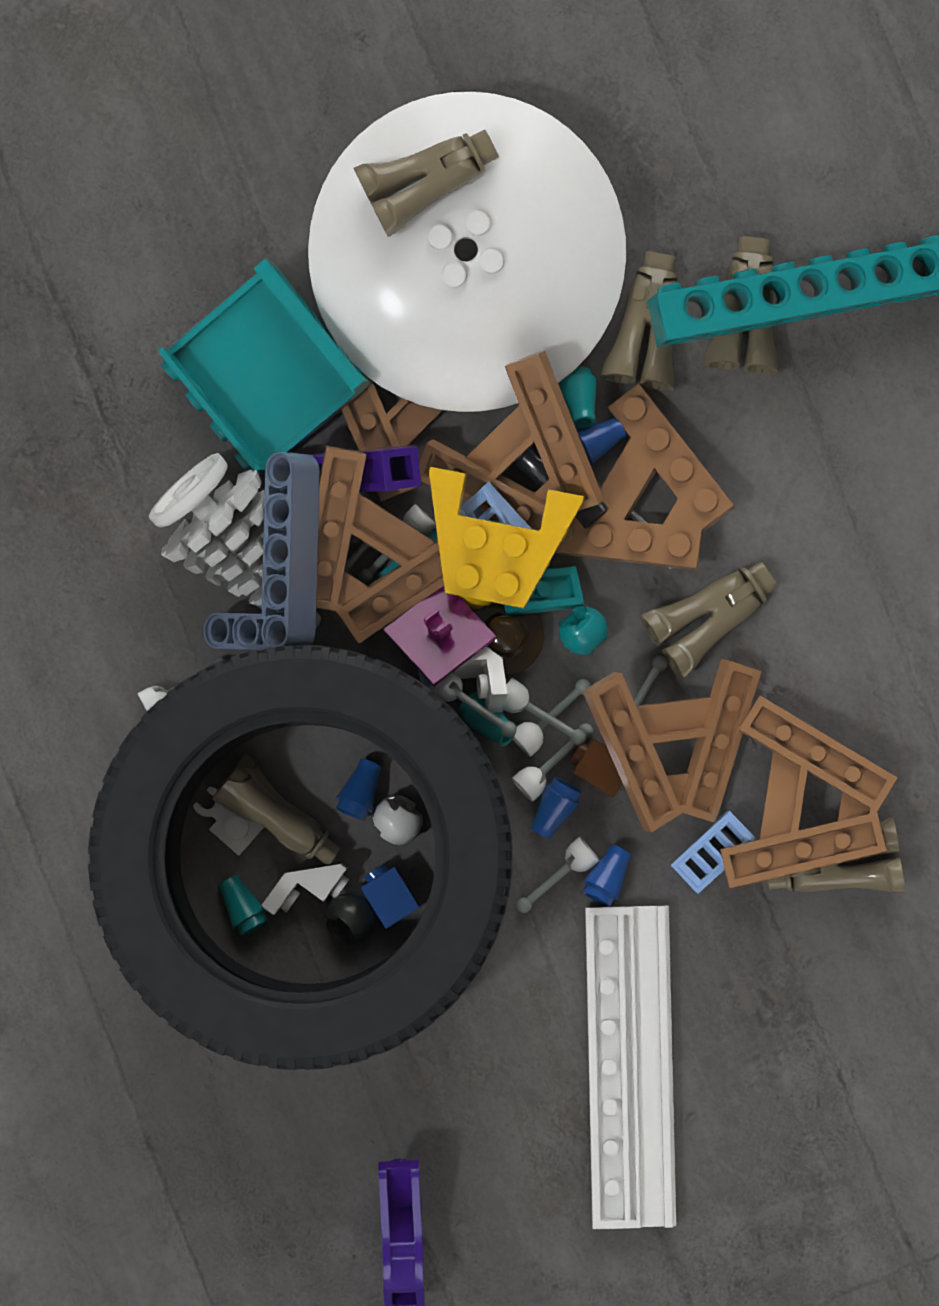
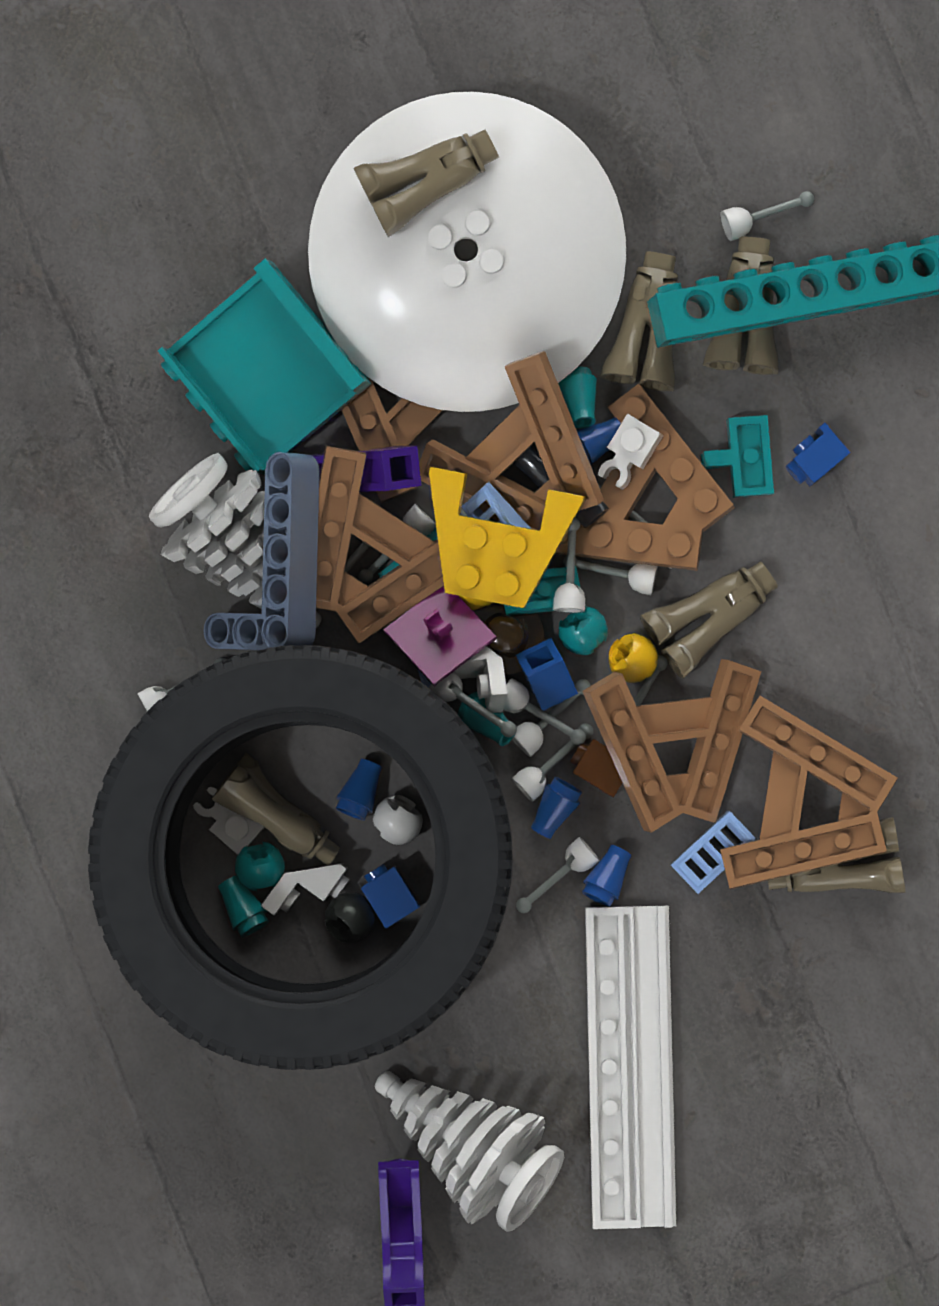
none -> teal piece [235,842,285,891]
none -> white plant [375,1071,564,1232]
none -> blue brick [516,638,578,711]
none -> white hinge [553,517,586,613]
none -> hinge [562,555,658,595]
none -> white plate [598,414,664,490]
none -> yellow piece [608,633,658,683]
none -> teal plate [700,415,774,498]
none -> hinge [720,191,814,241]
none -> blue brick [785,422,851,487]

